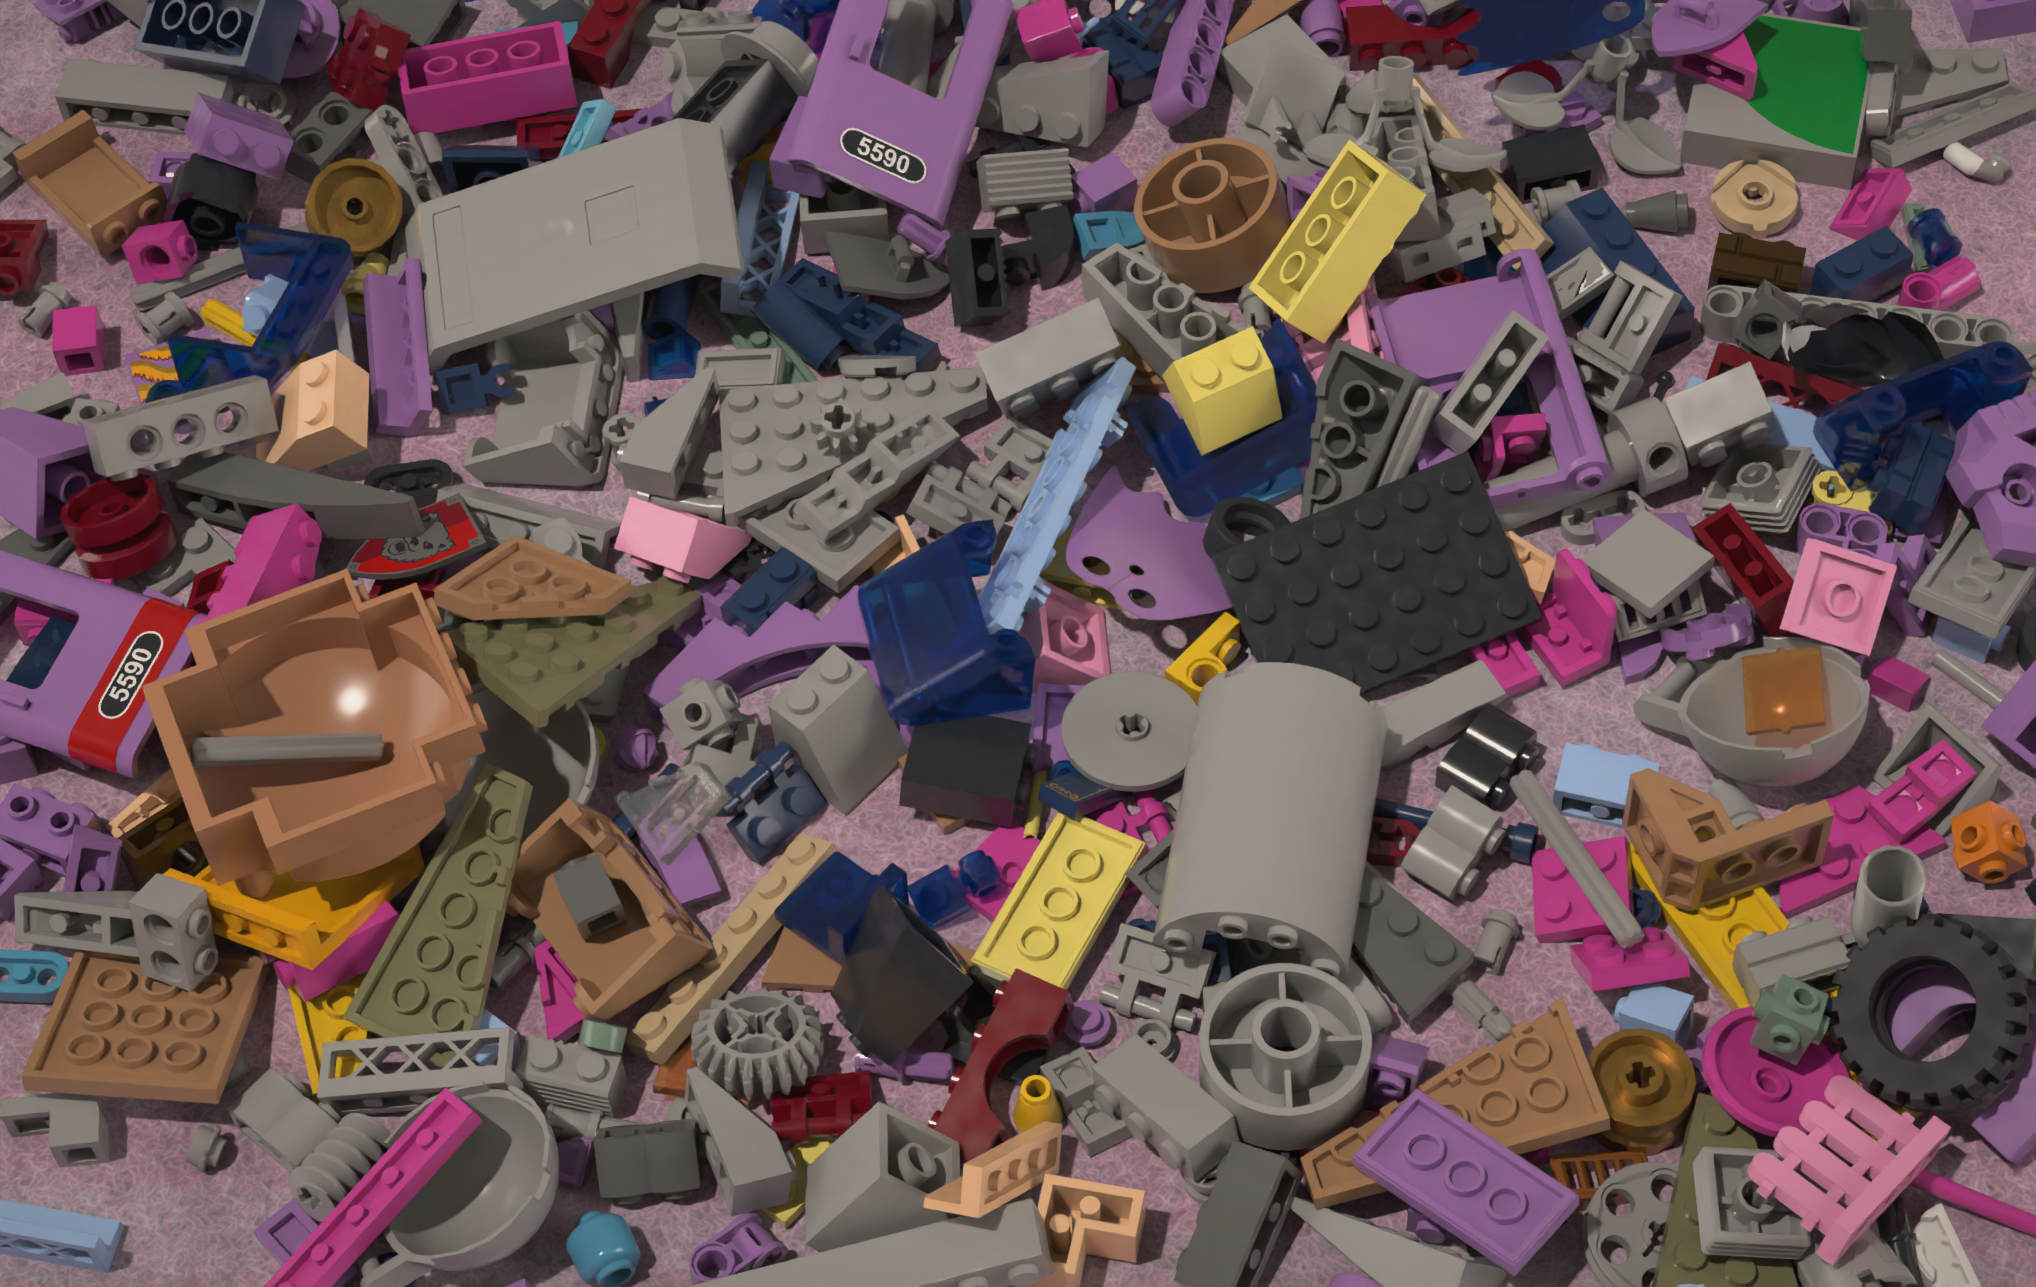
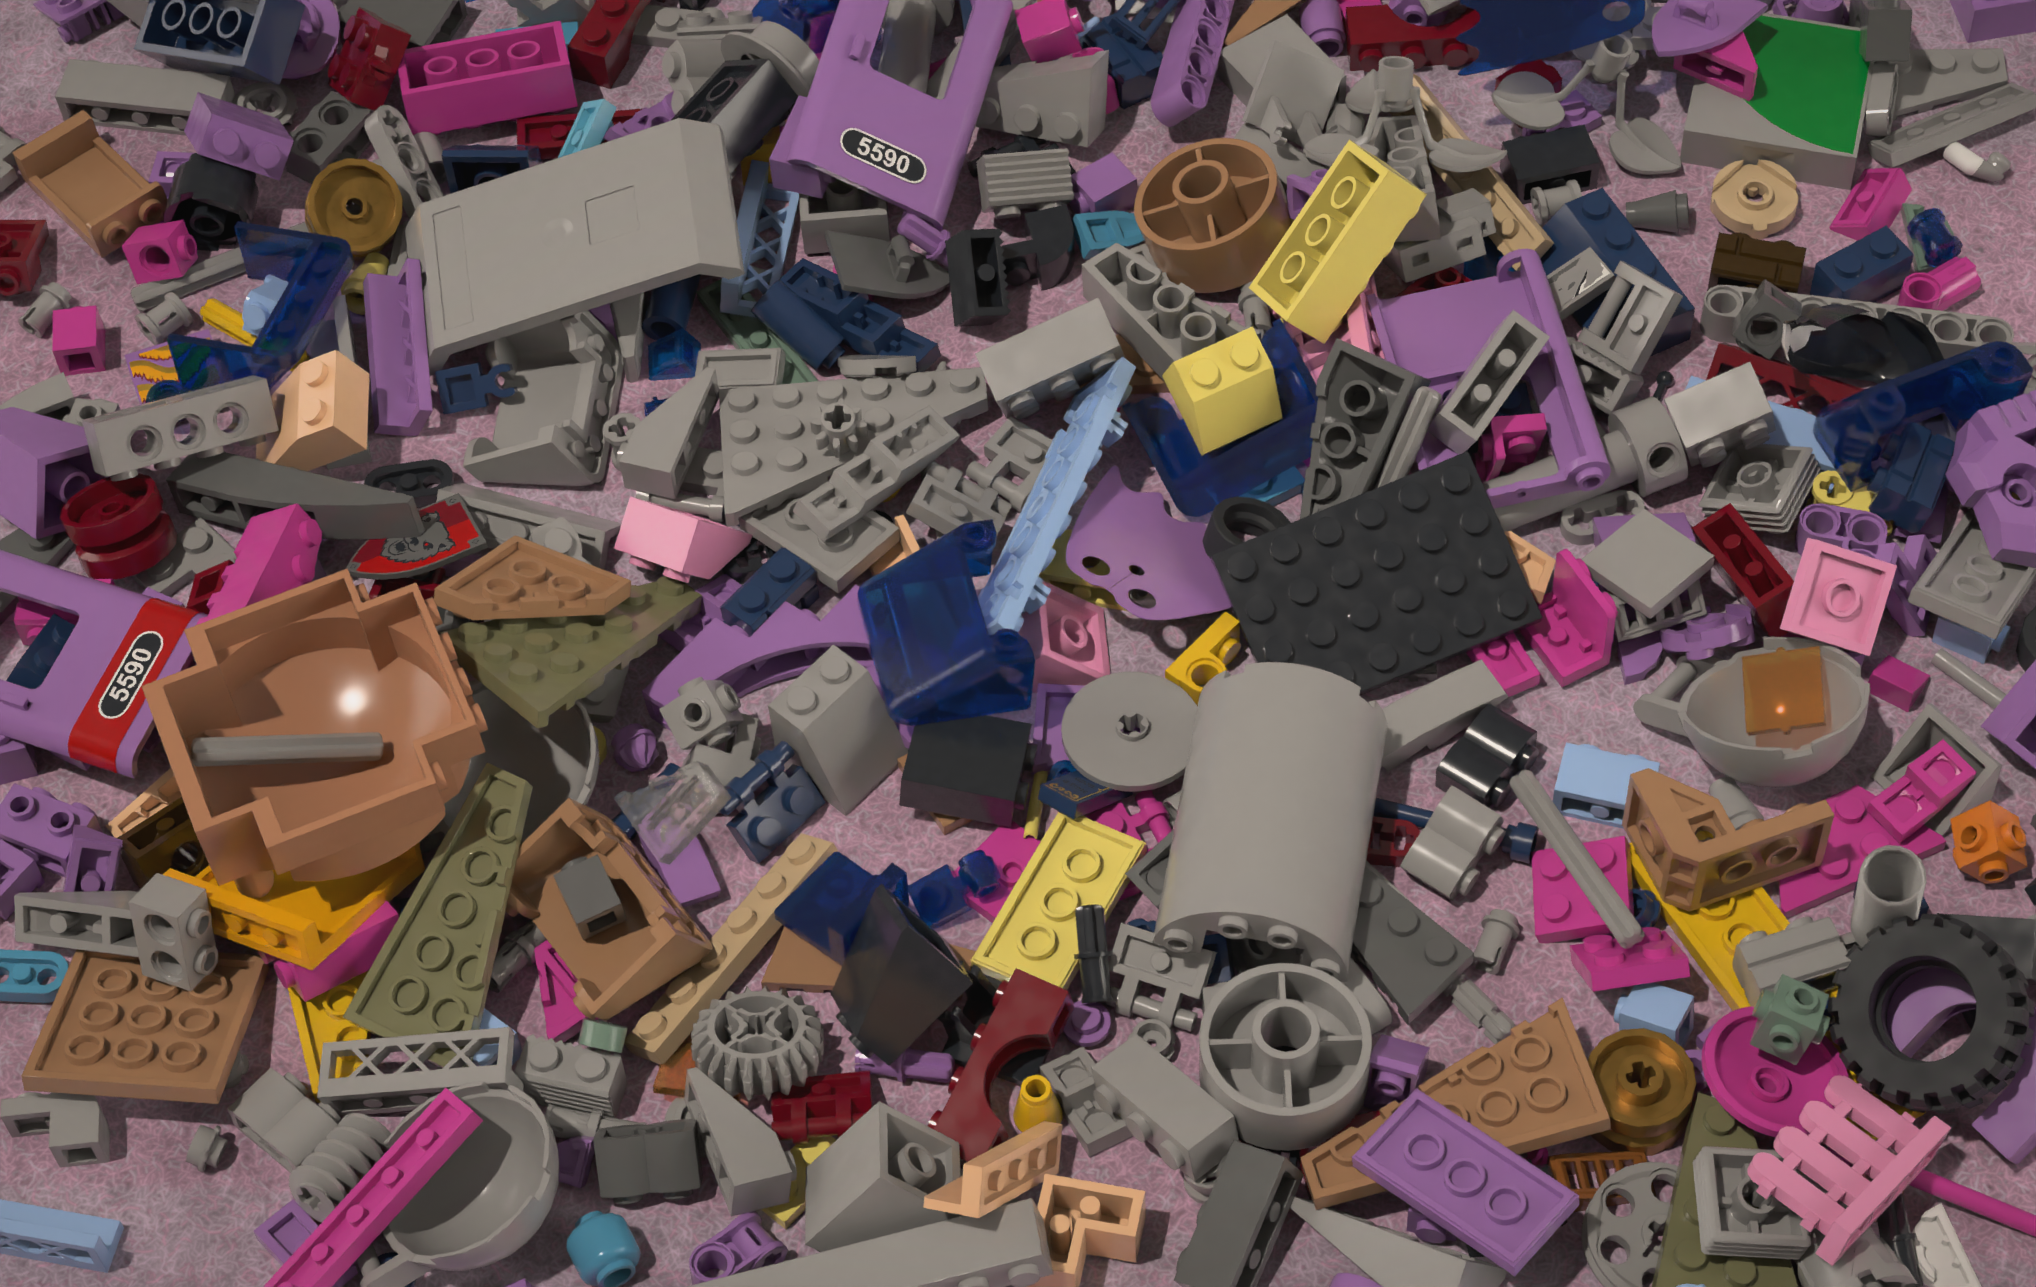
none -> black axle [1074,904,1113,1003]

